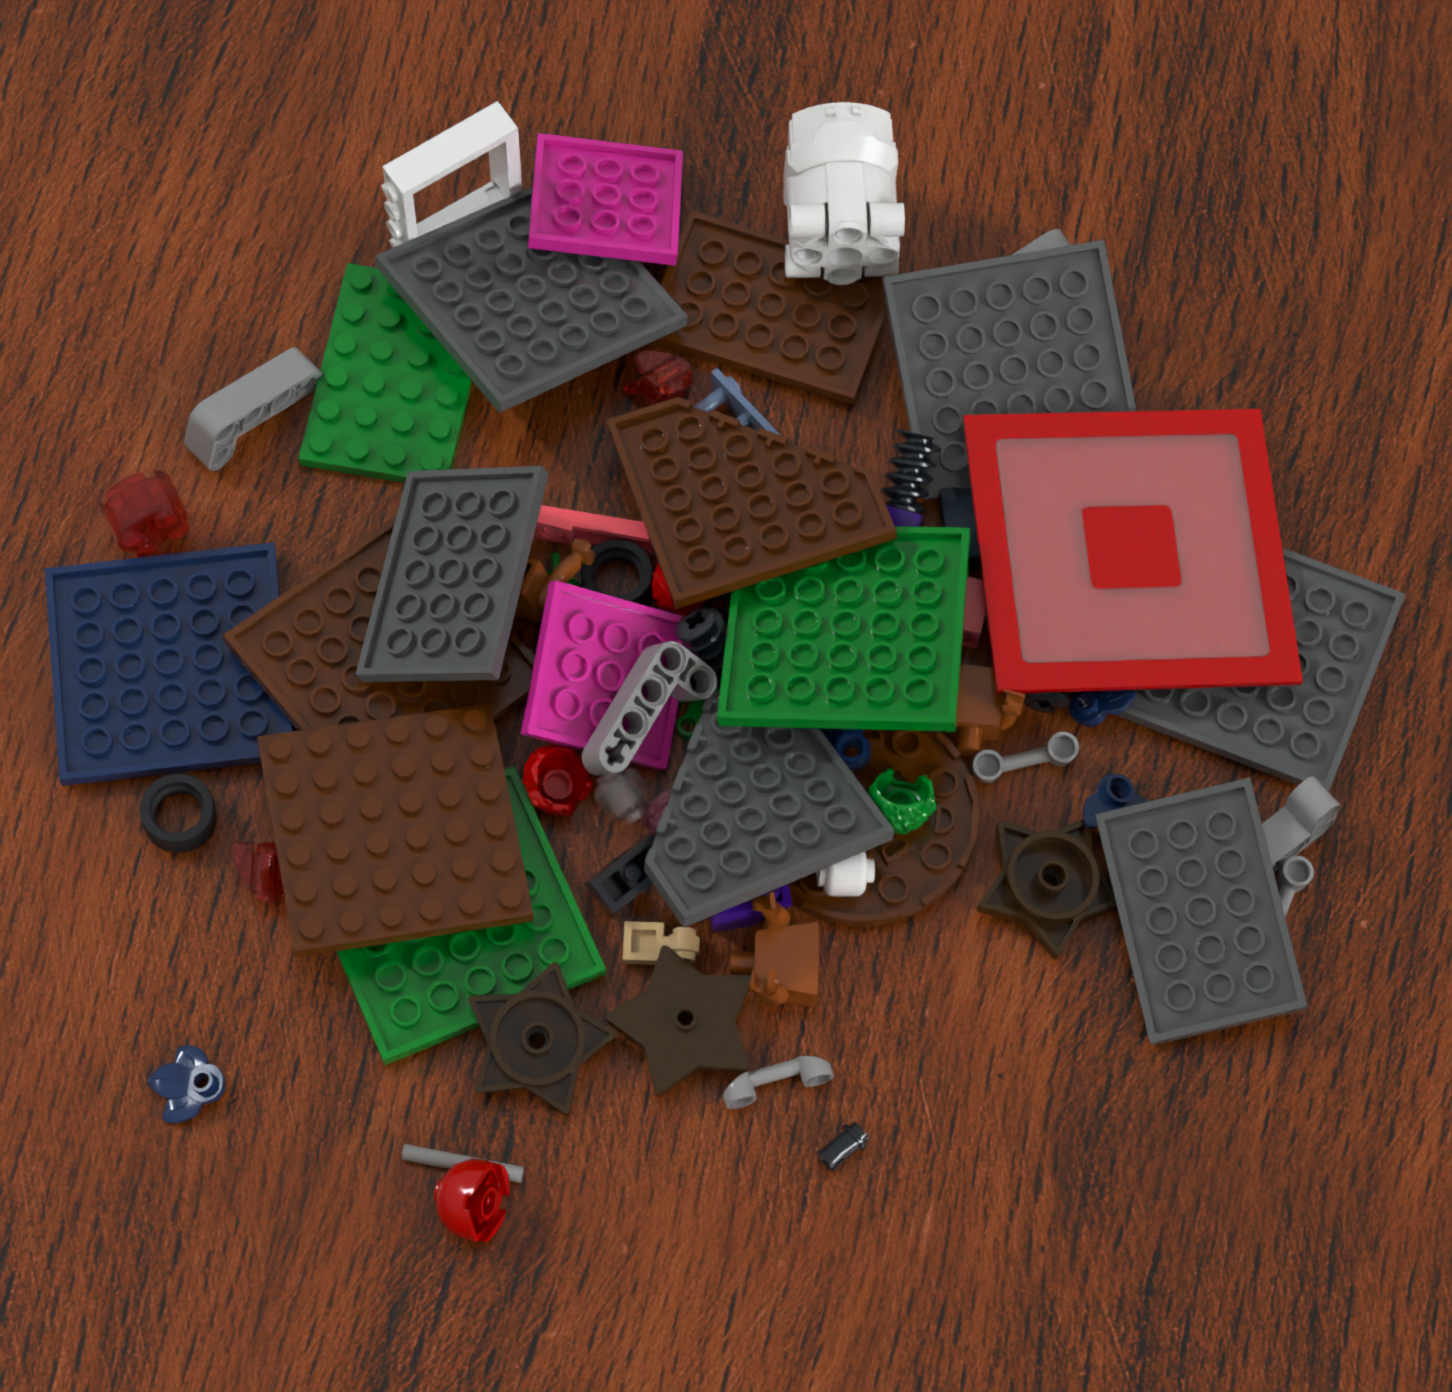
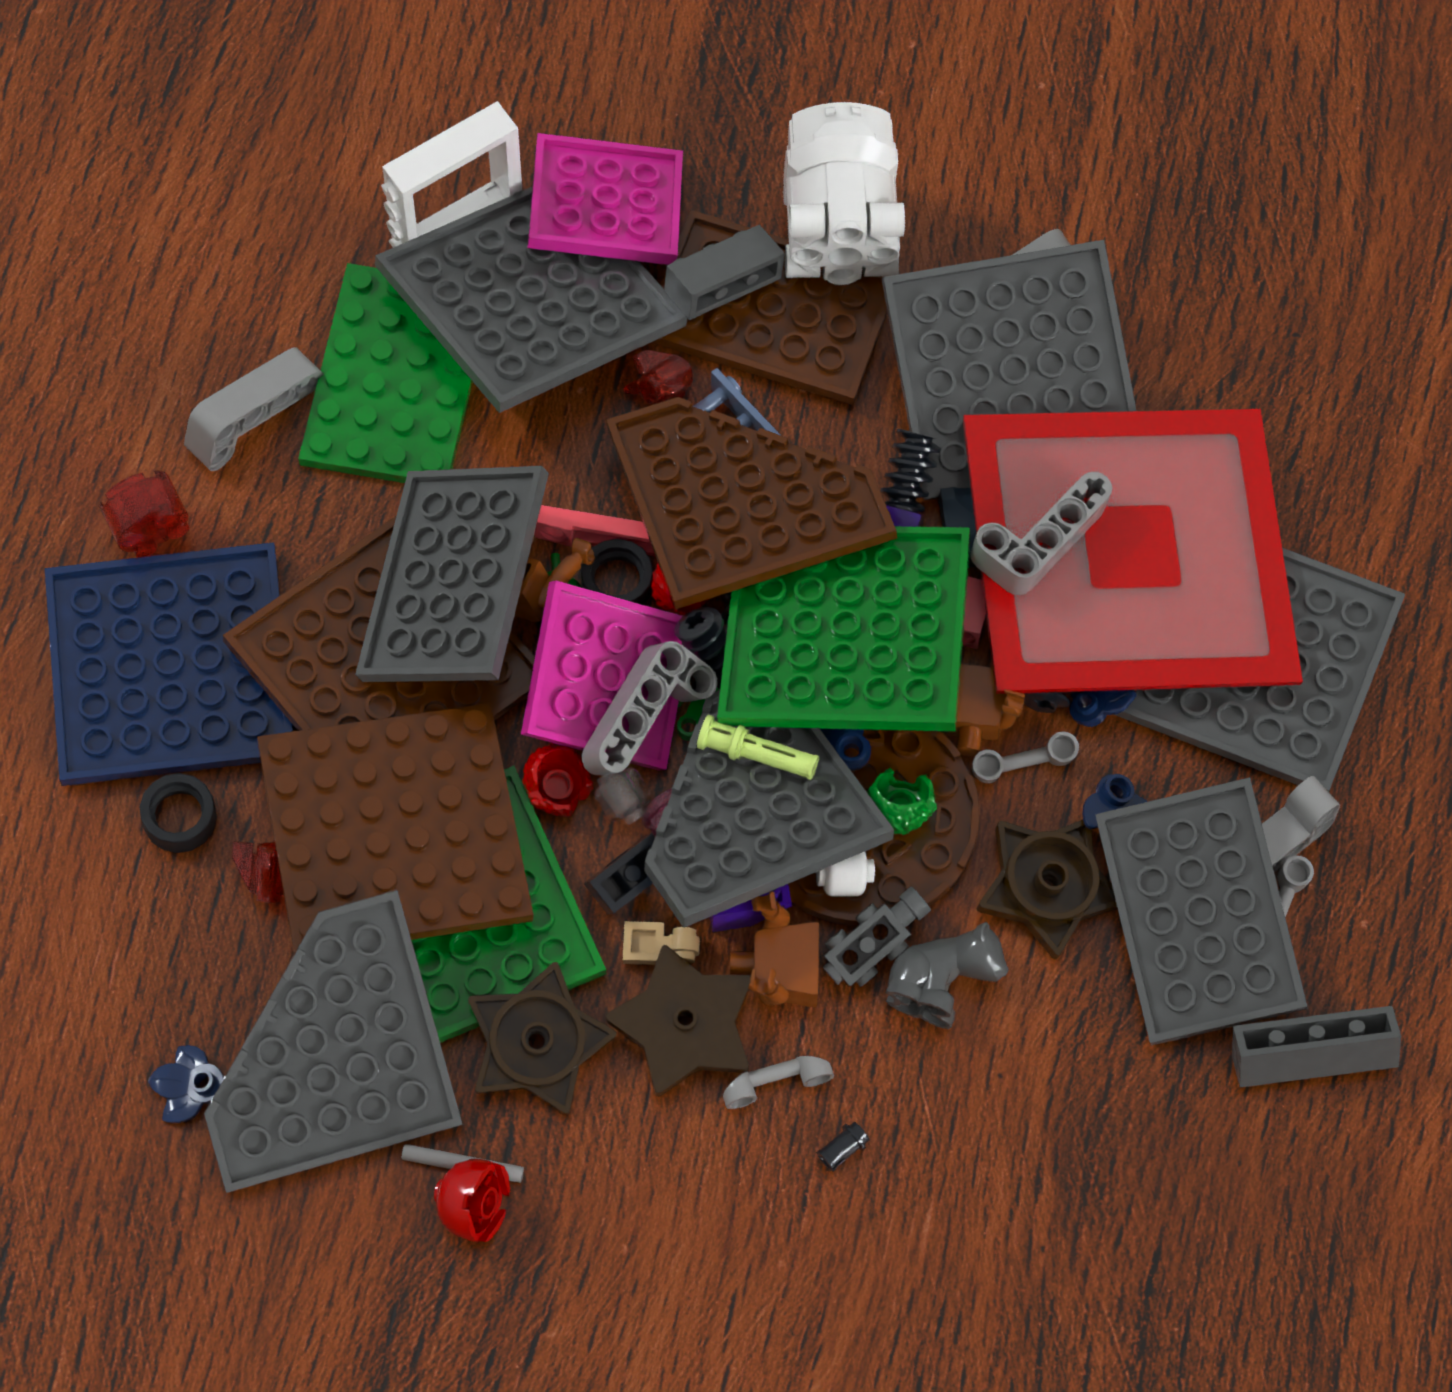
none -> dark grey plate [204,889,462,1193]
none -> dark grey brick [664,224,785,320]
none -> yellowish green pin [697,715,819,780]
none -> dark grey brick [822,887,932,987]
none -> dark grey animal [885,922,1009,1029]
none -> light grey beam [970,471,1112,595]
none -> dark grey brick [1232,1006,1401,1087]

